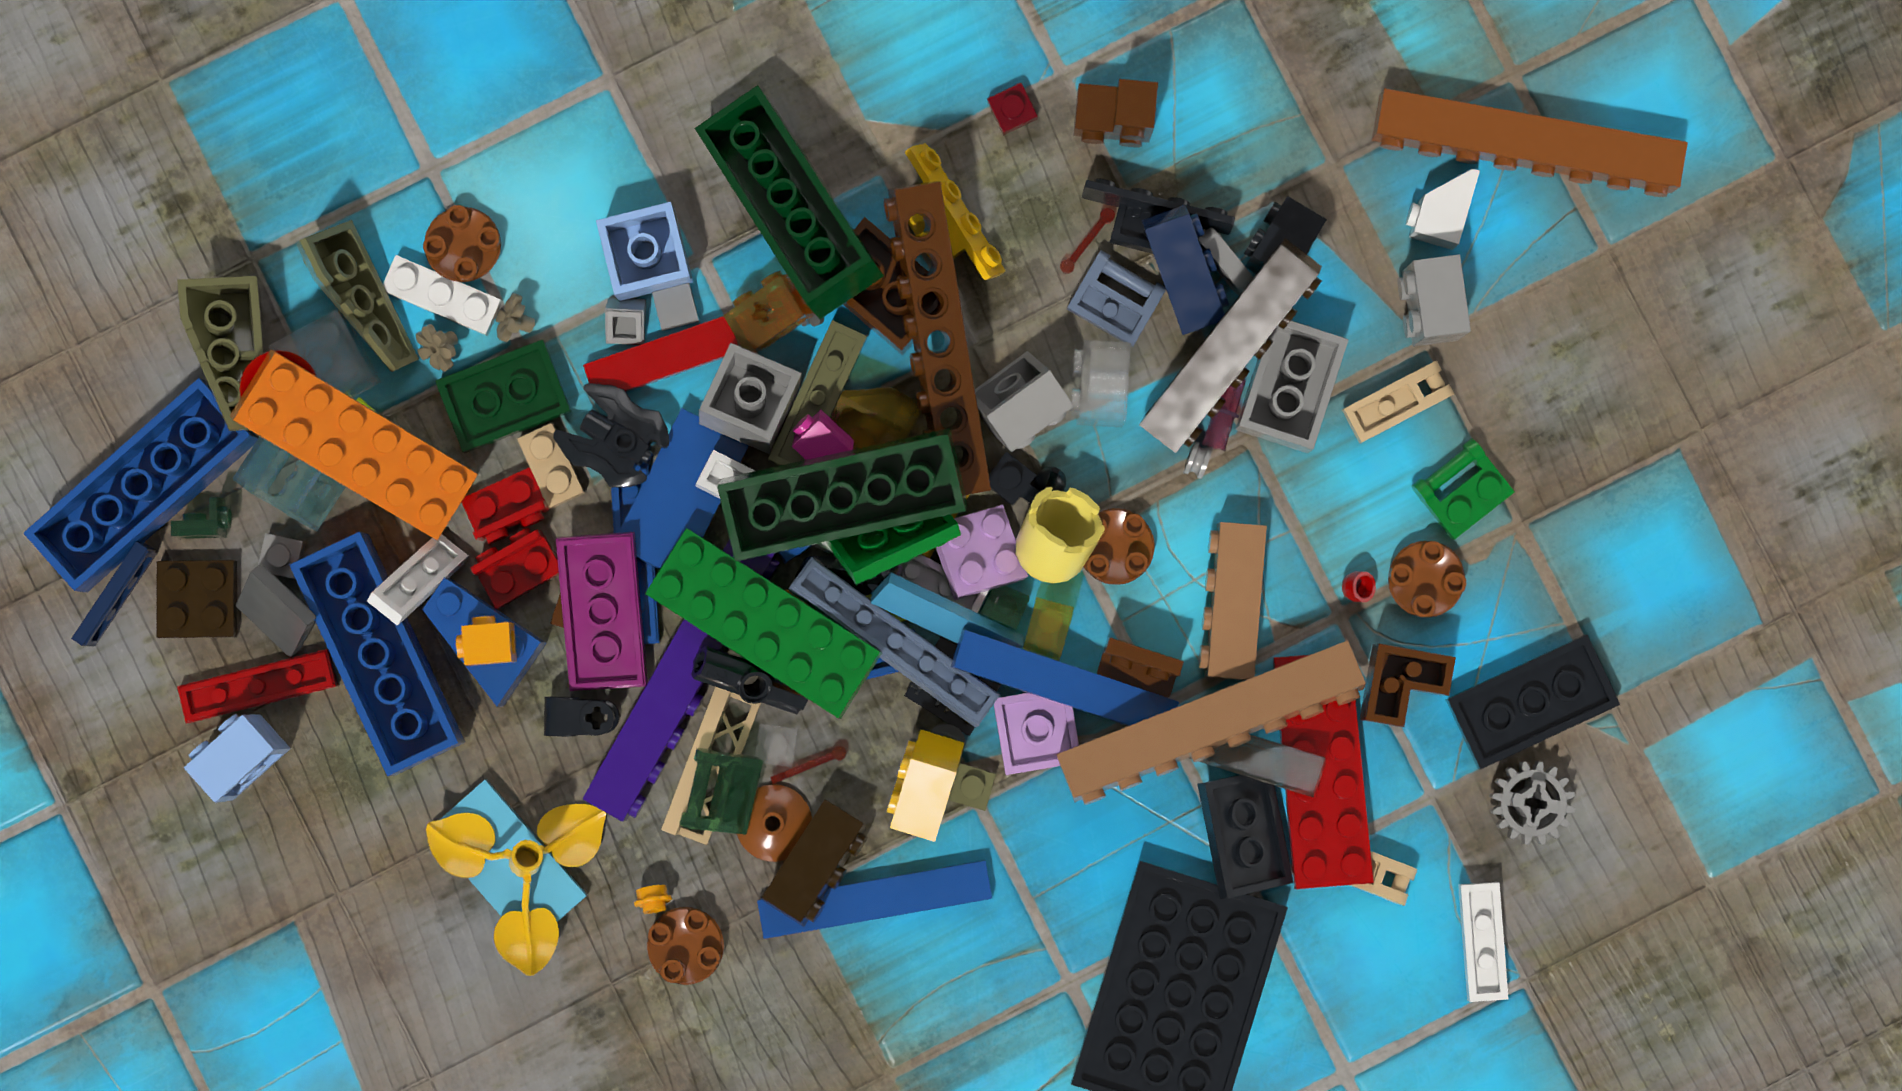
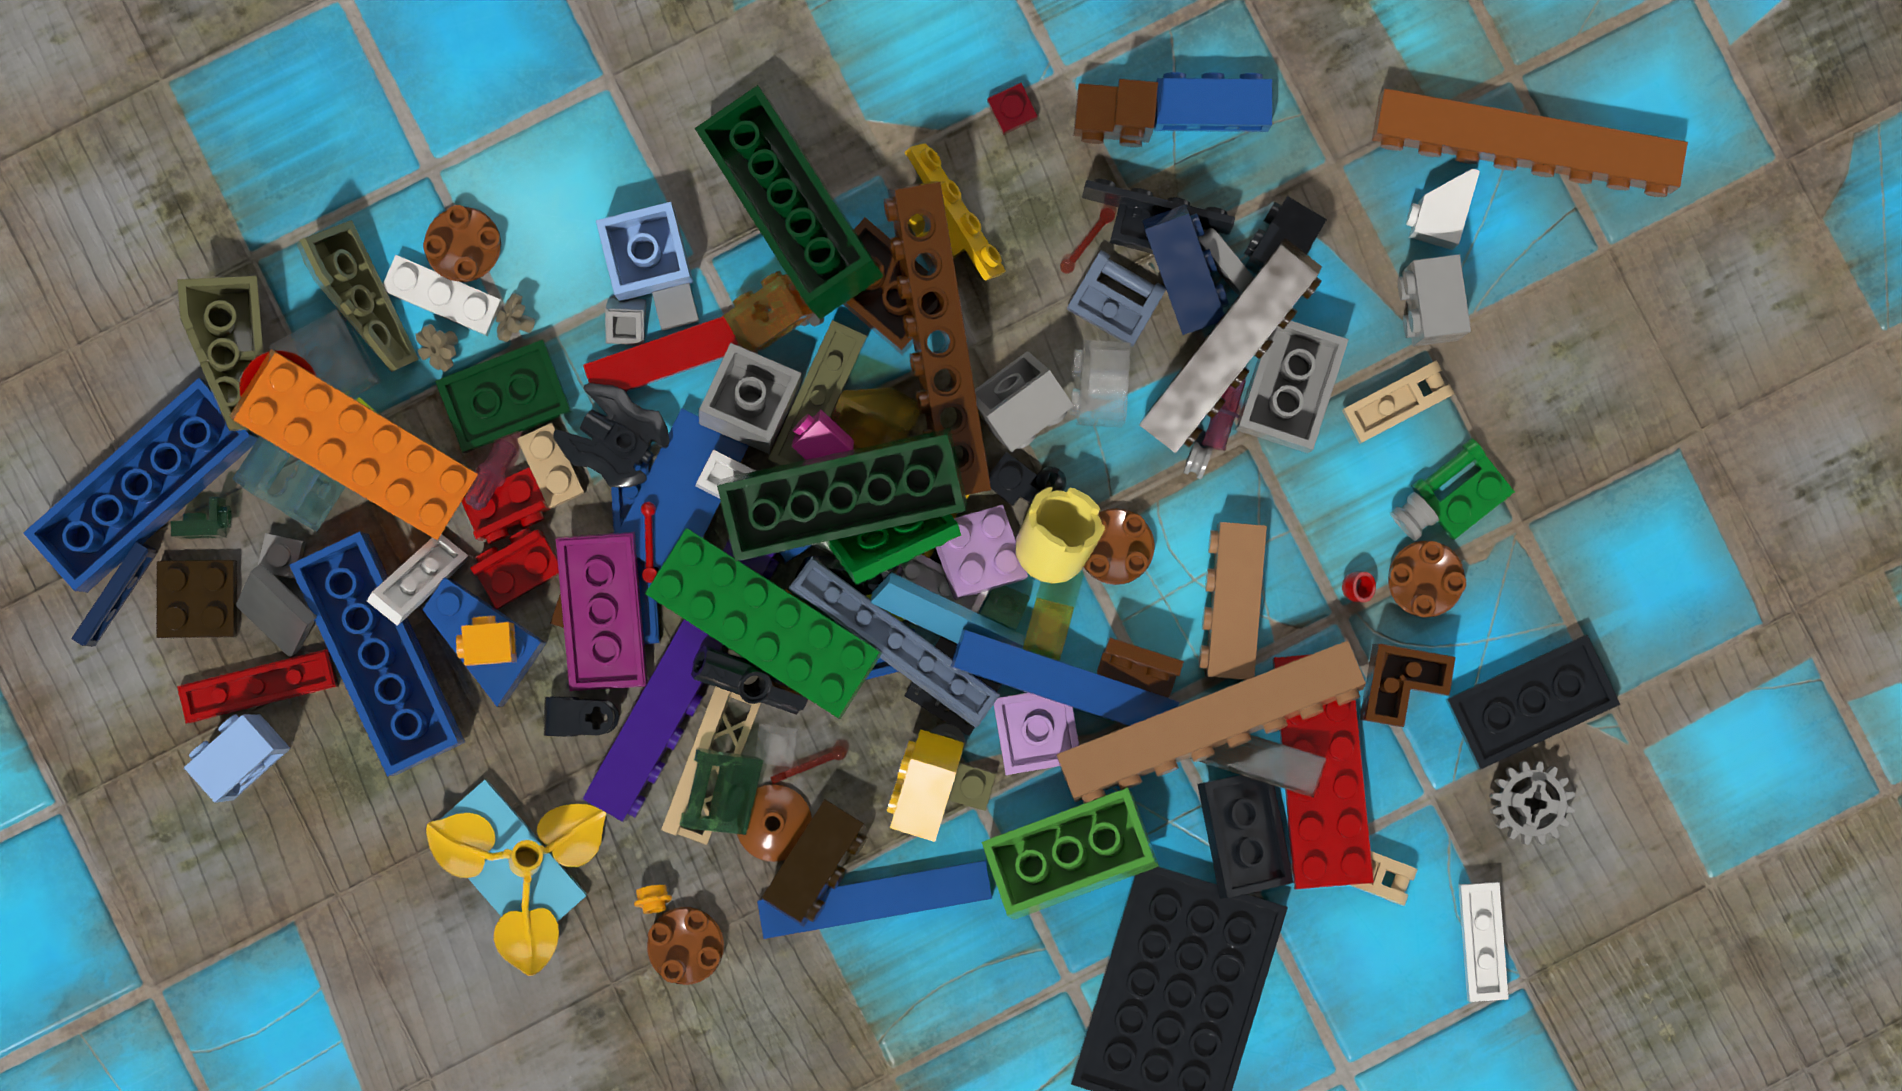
none -> clear pink axle [465,440,517,510]
none -> red hinge [640,502,657,583]
none -> bright green brick [982,788,1159,920]
none -> blue brick [1154,72,1272,132]
none -> light grey wheel [1390,492,1439,541]

